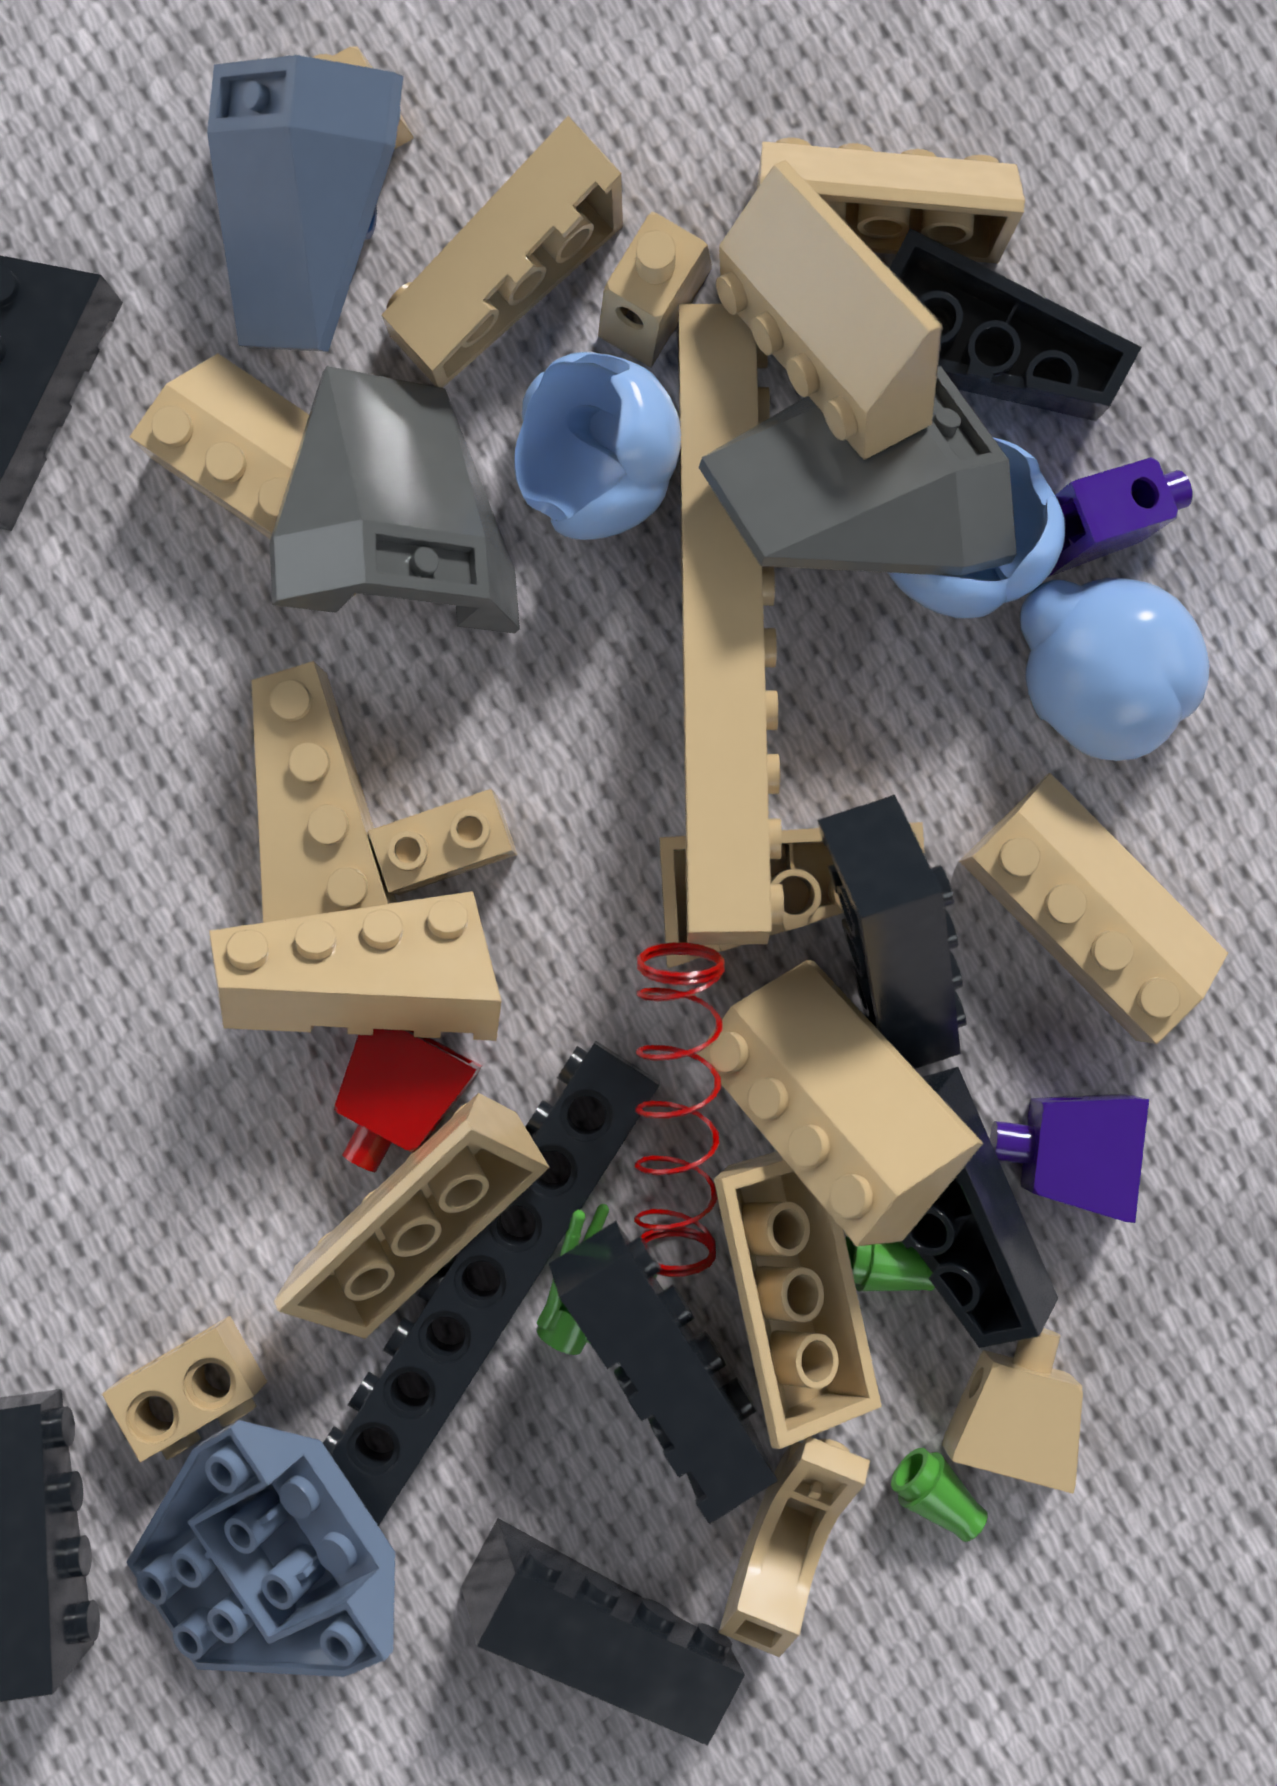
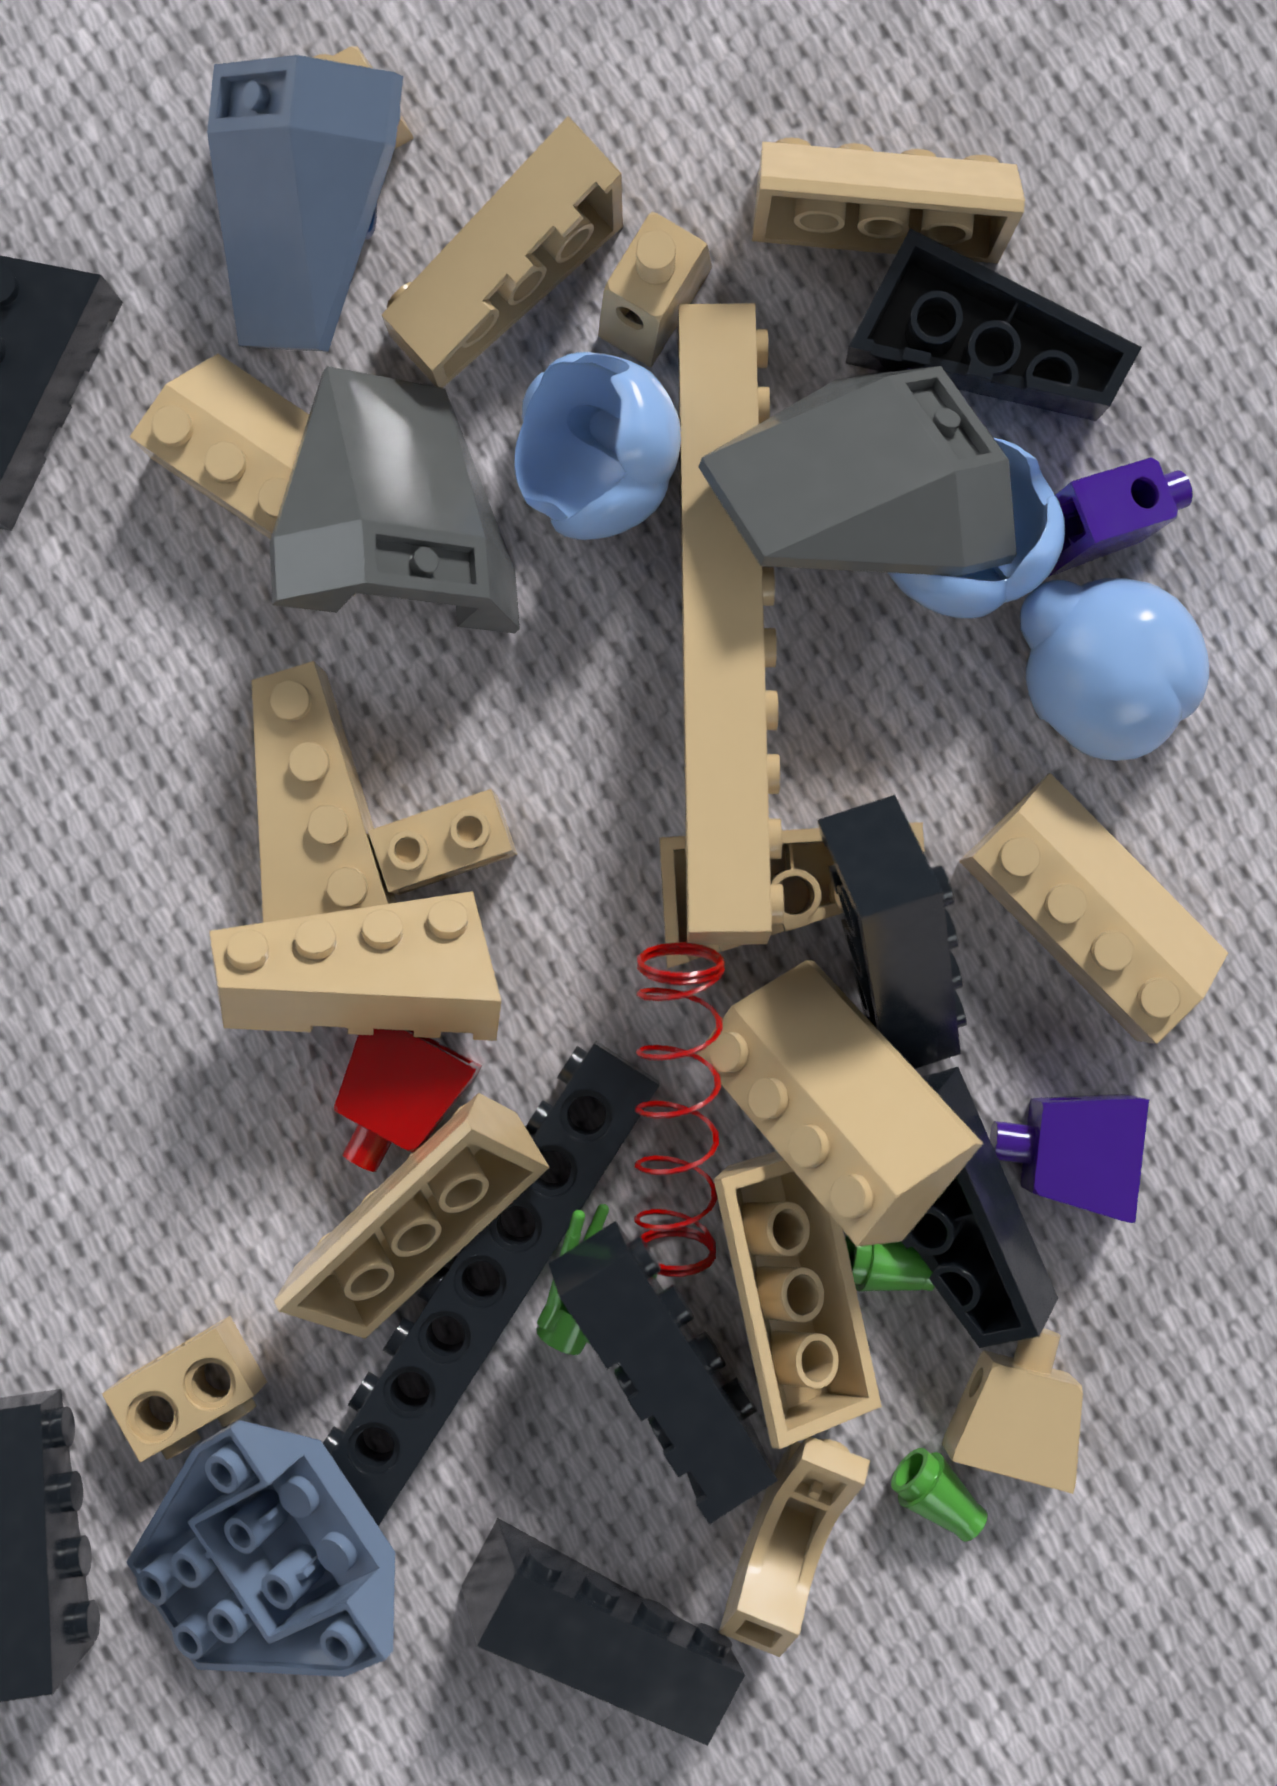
tan slope [716,159,942,460] -> none

